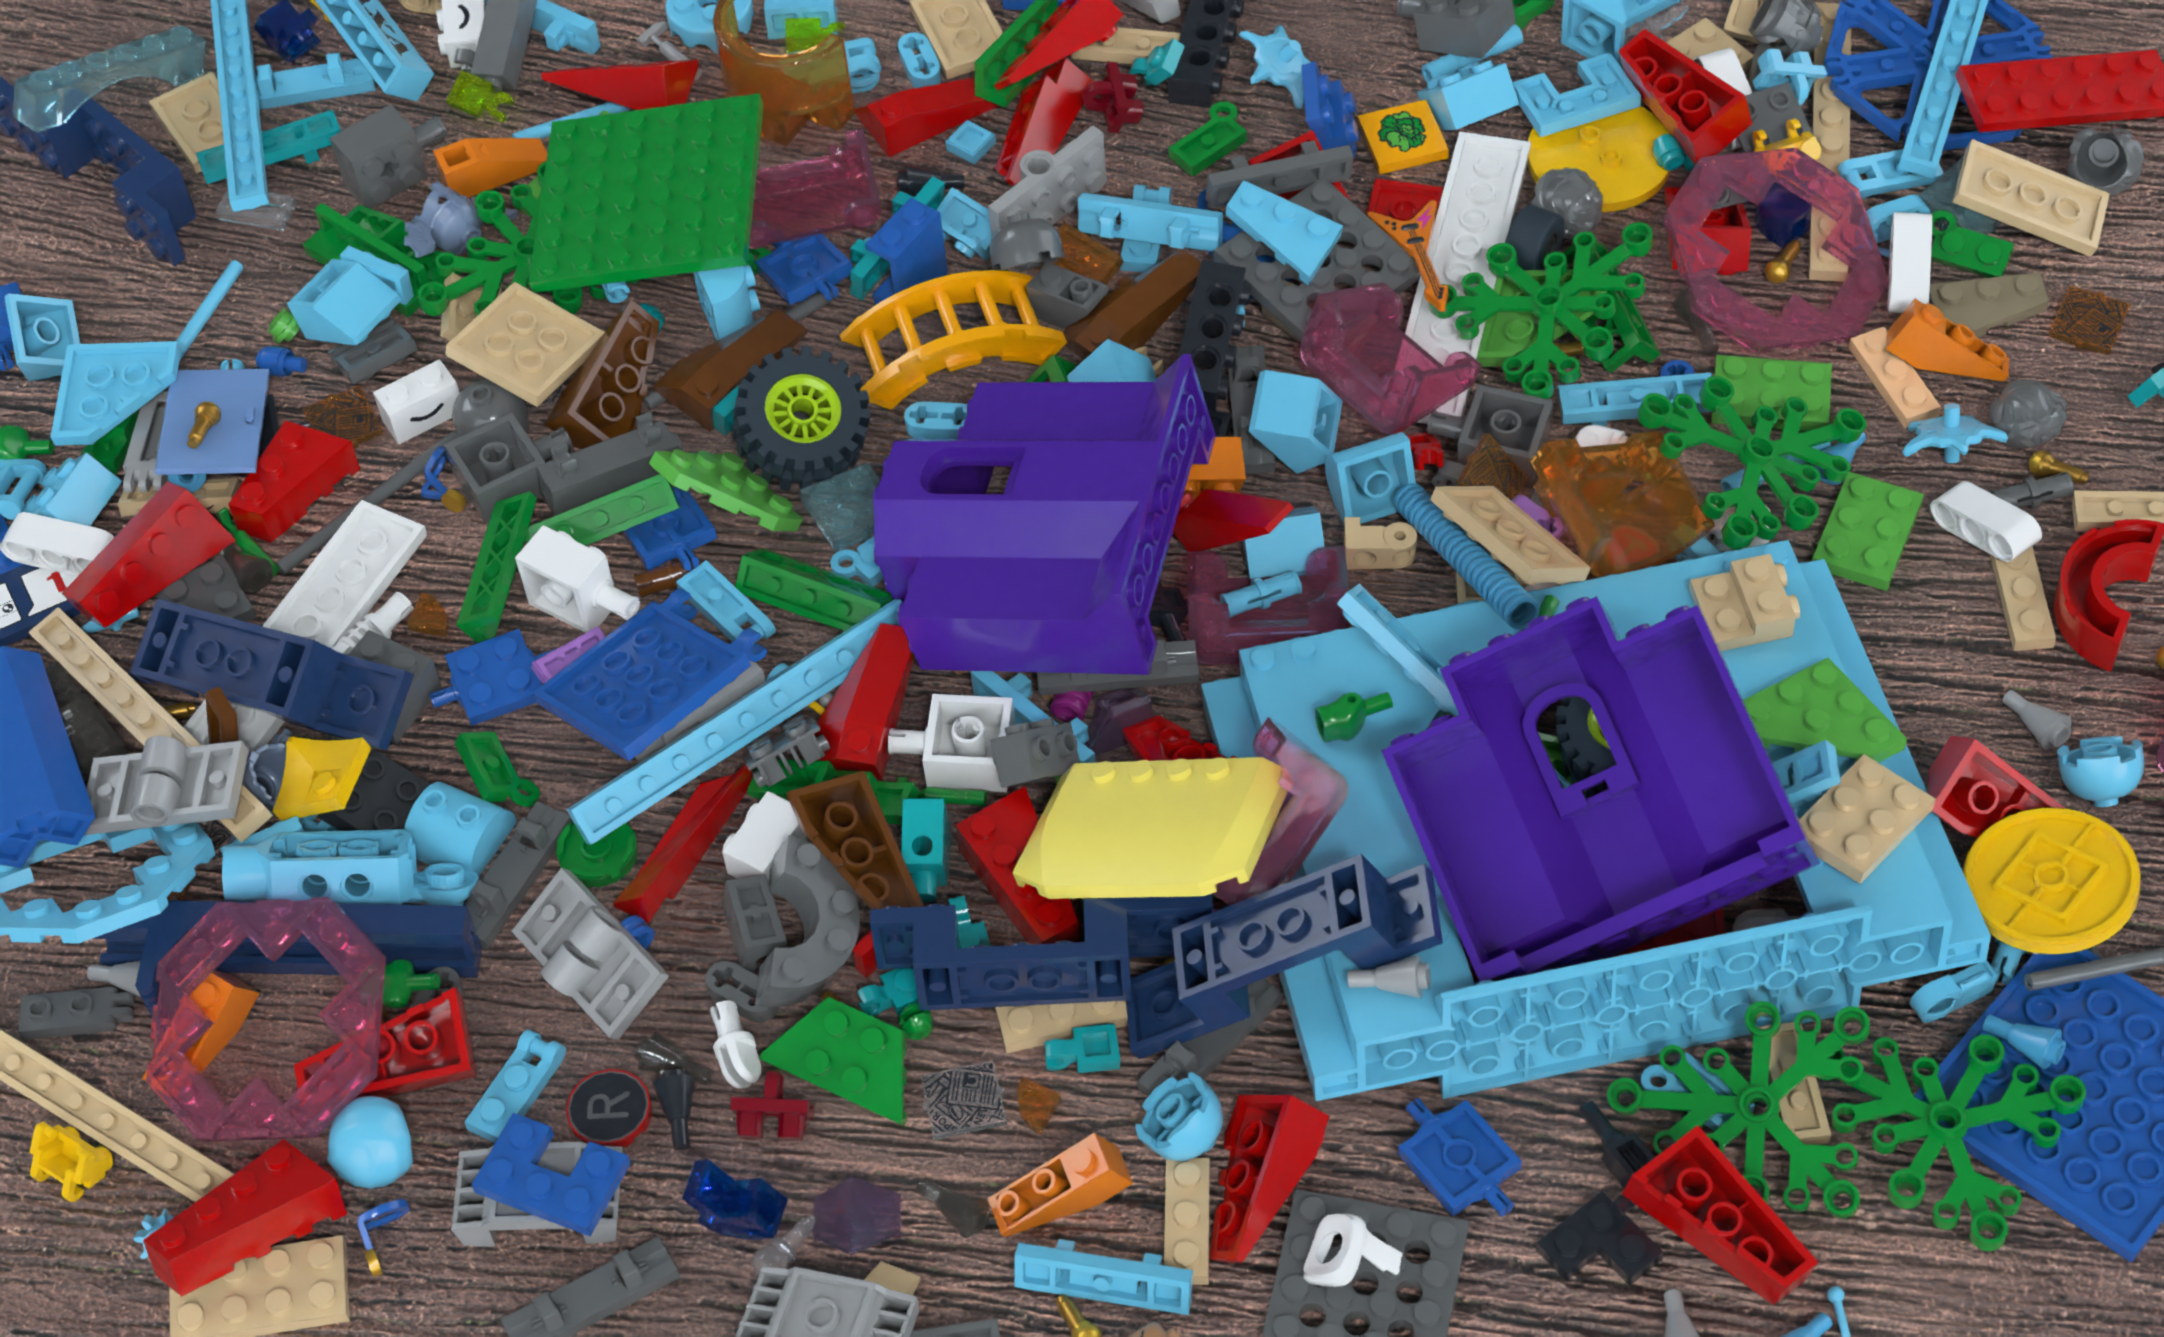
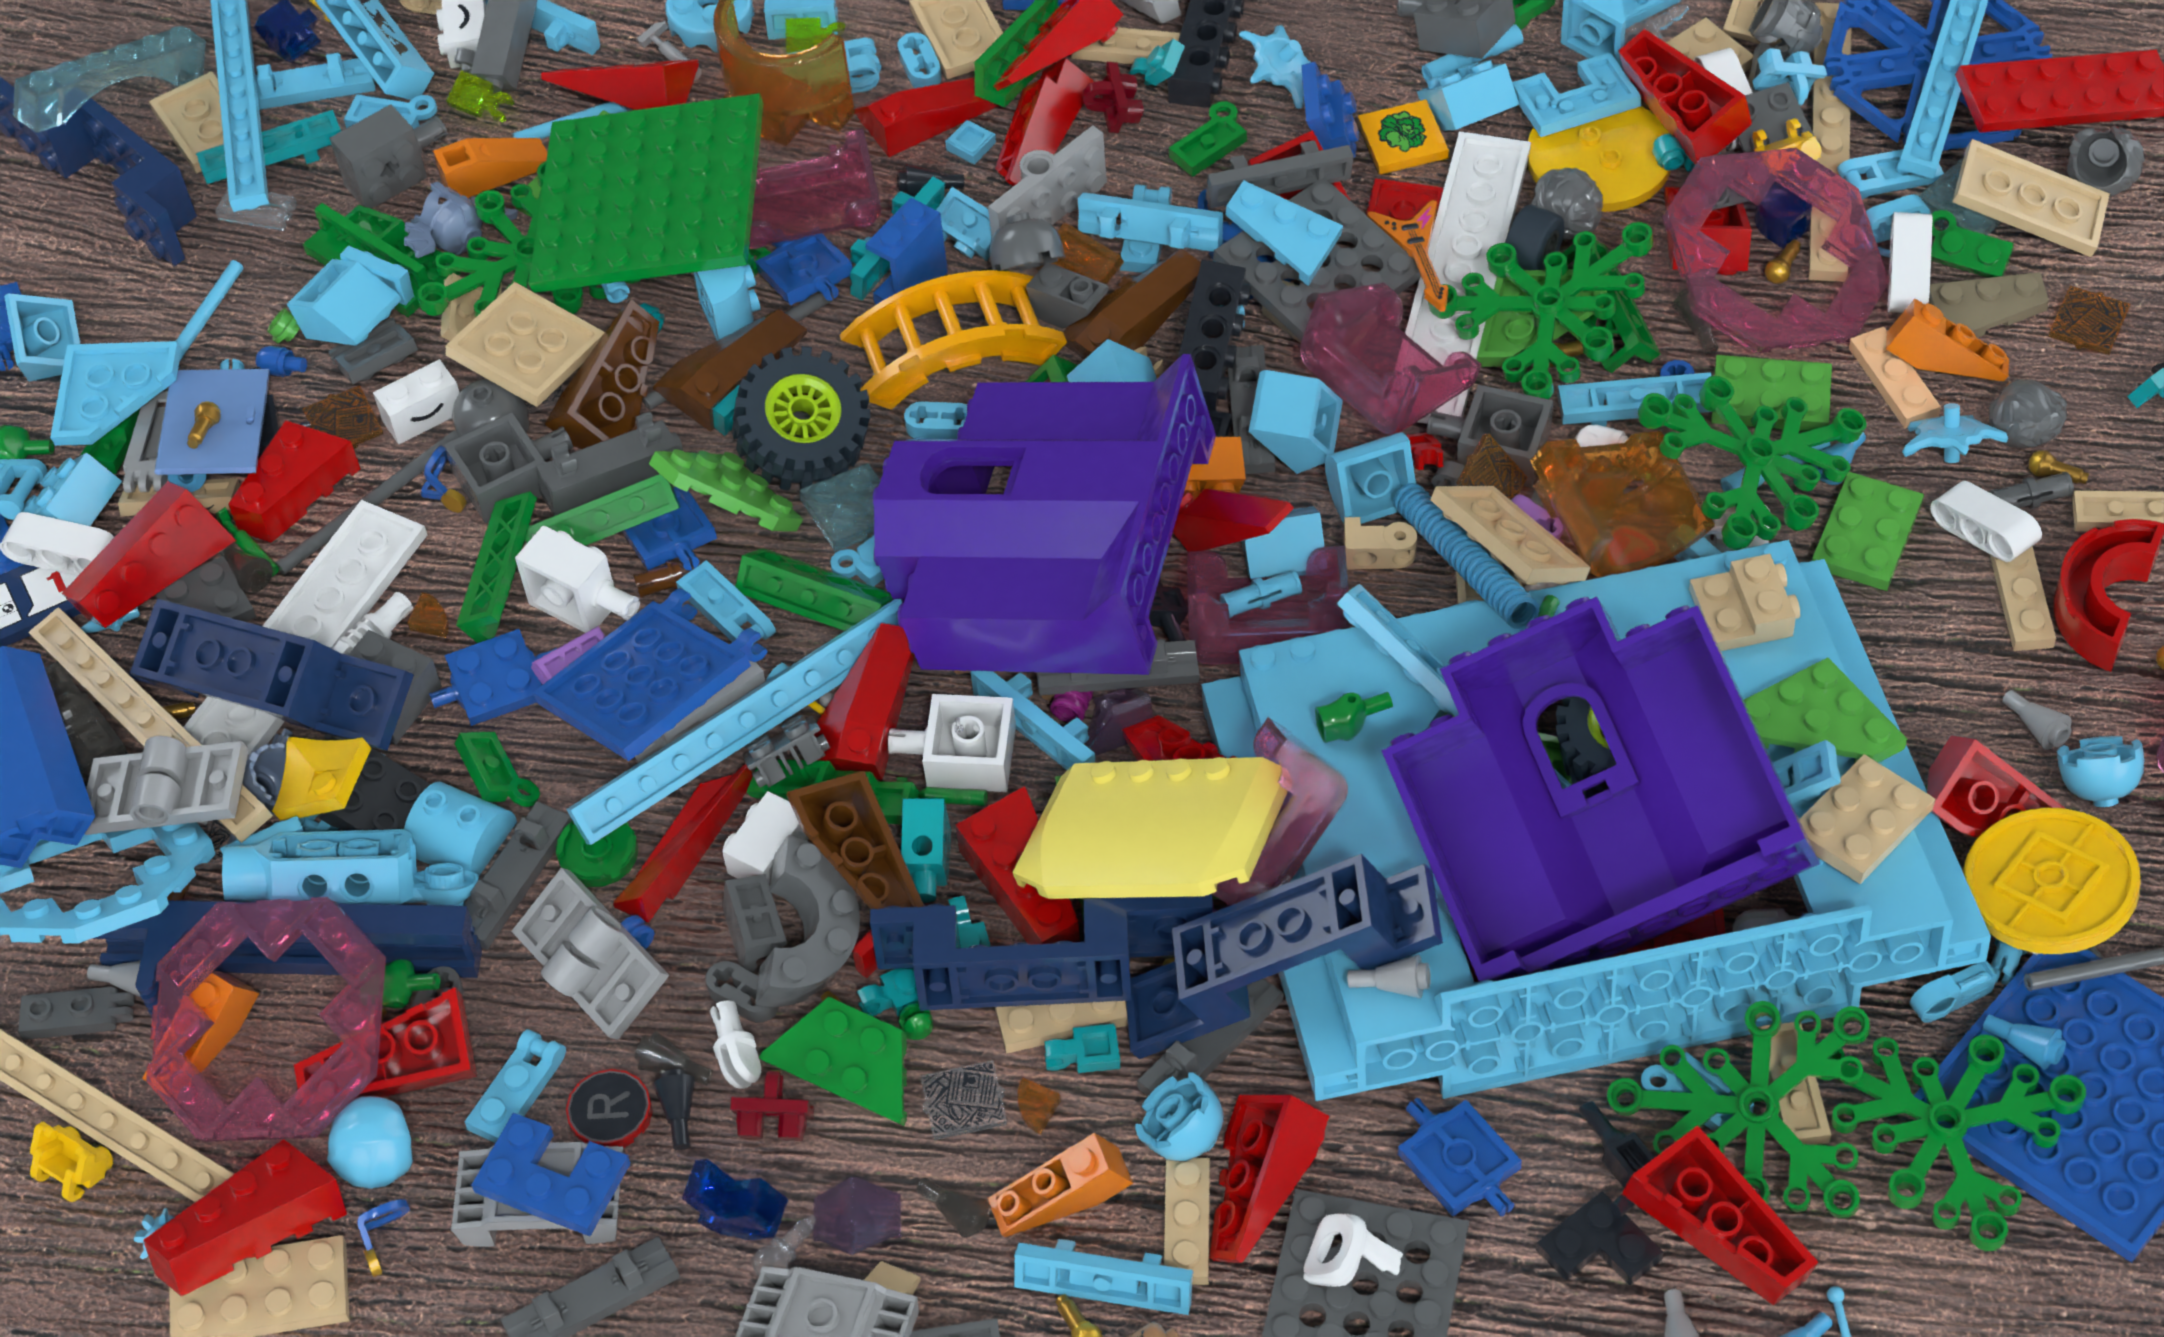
reddish brown tile [205,687,238,744] -> none
dark grey brick [990,718,1080,788] -> none
none -> medium azure hinge [344,94,437,129]

